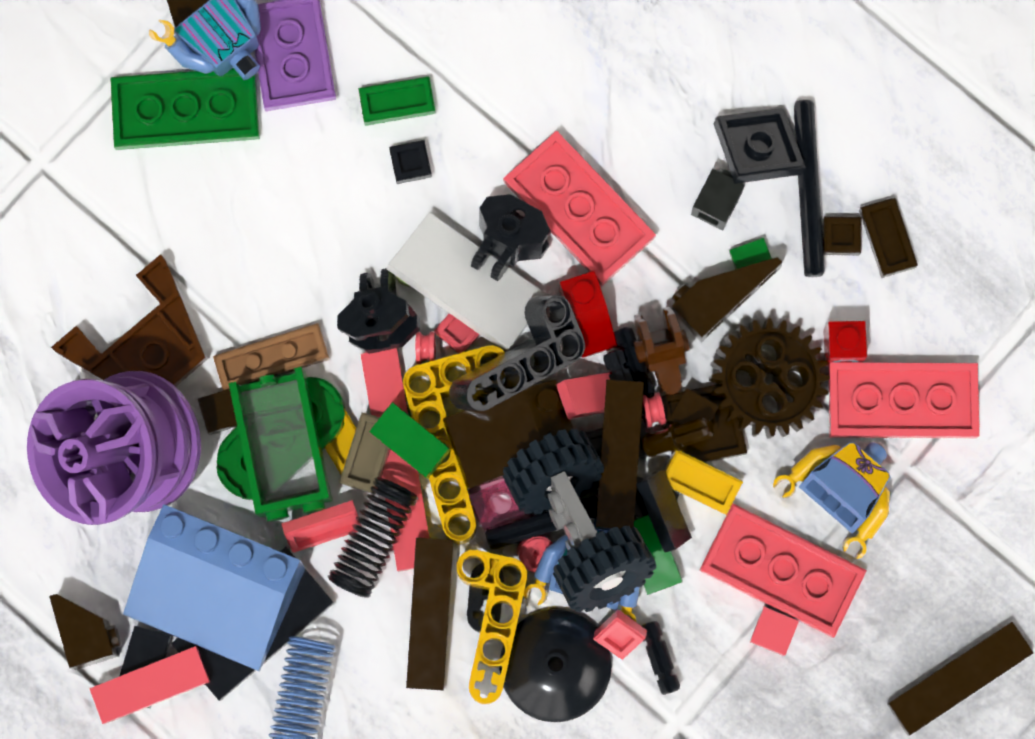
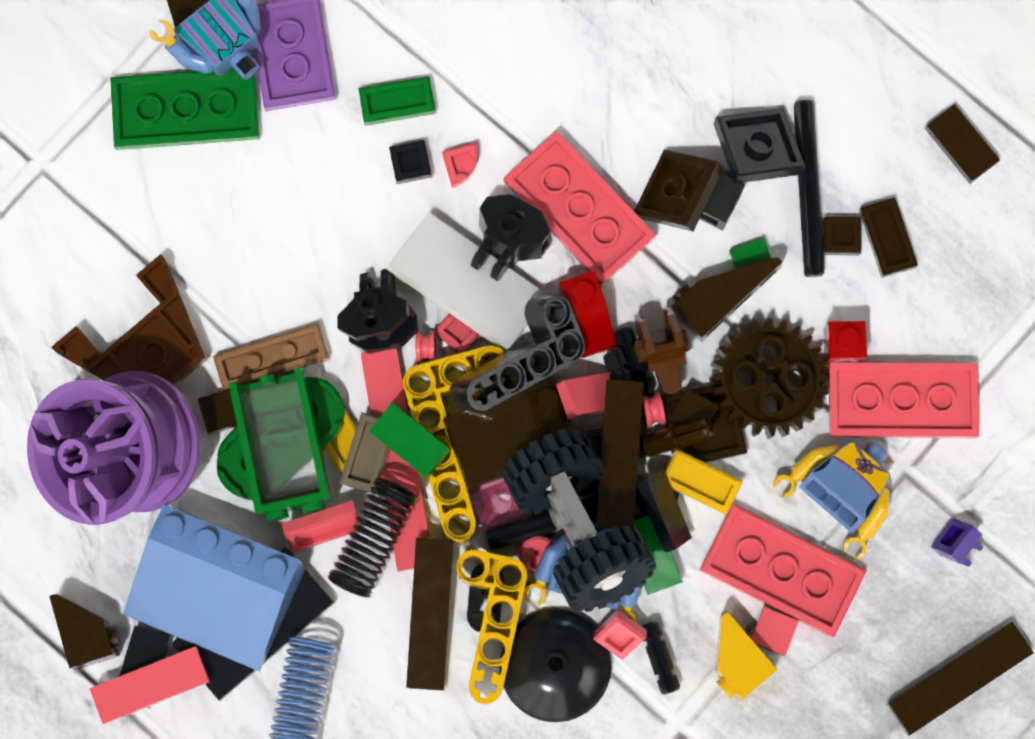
none -> coral tile [442,142,478,189]
none -> dark brown tile [634,149,724,232]
none -> yellow slope [716,612,777,701]
none -> dark brown tile [925,104,1000,184]
none -> dark purple tile [931,518,983,567]

